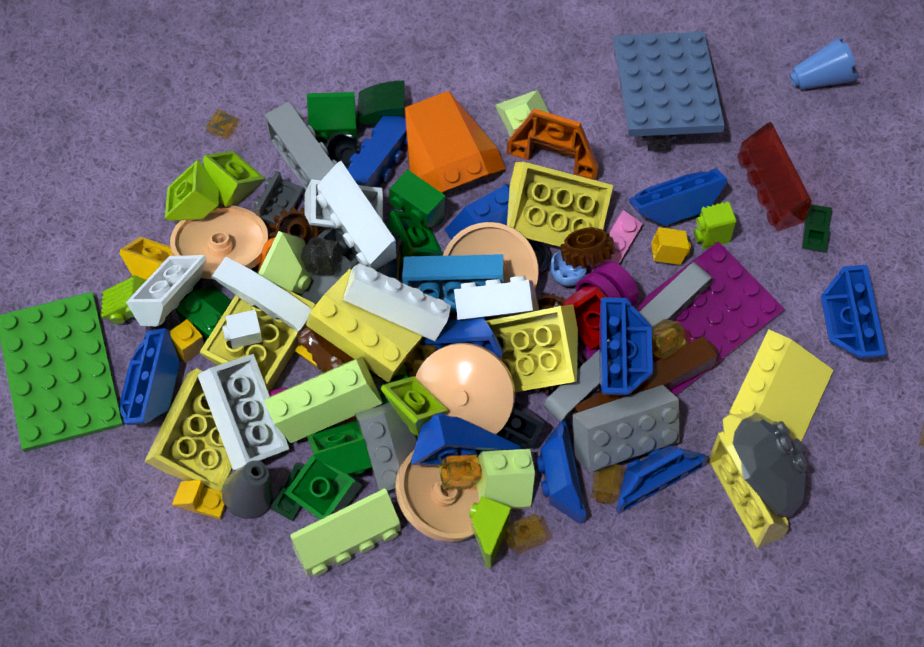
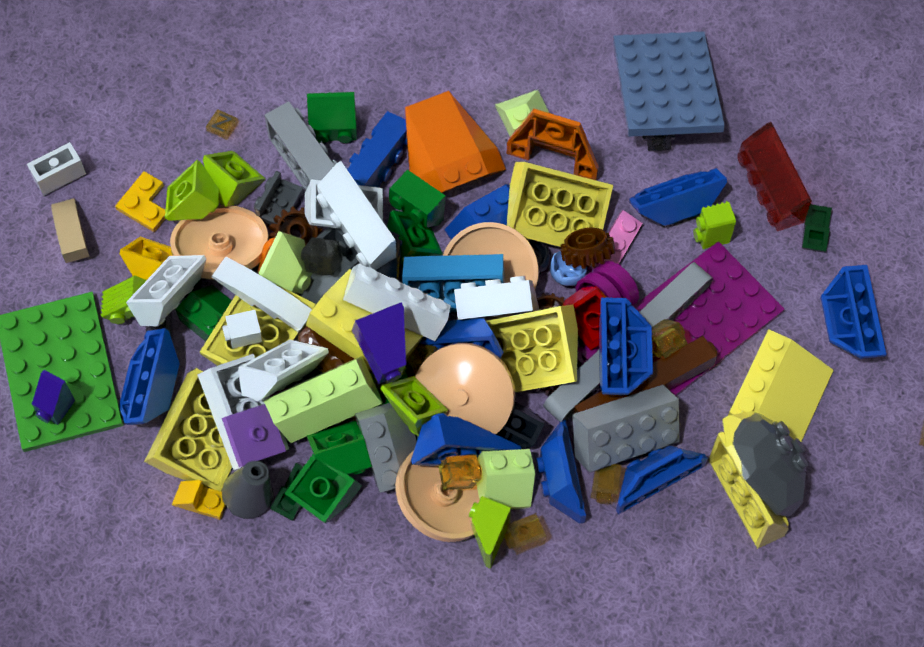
yellow brick [169,319,204,363] -> none
yellowish green slope [290,489,401,577] -> none
black hair [325,132,361,168] -> none
dark green slope [357,80,405,123] -> none
yellow brick [651,227,691,265] -> none
medium blue cone [790,37,858,90] -> none
none -> white brick [27,142,86,196]
none -> dark purple slope [32,370,75,425]
none -> tan slope [51,198,90,263]
none -> yellow plate [115,171,165,233]
none -> medium lavender plate [222,404,286,467]
none -> white slope [238,340,328,401]
none -> dark purple slope [352,302,406,384]

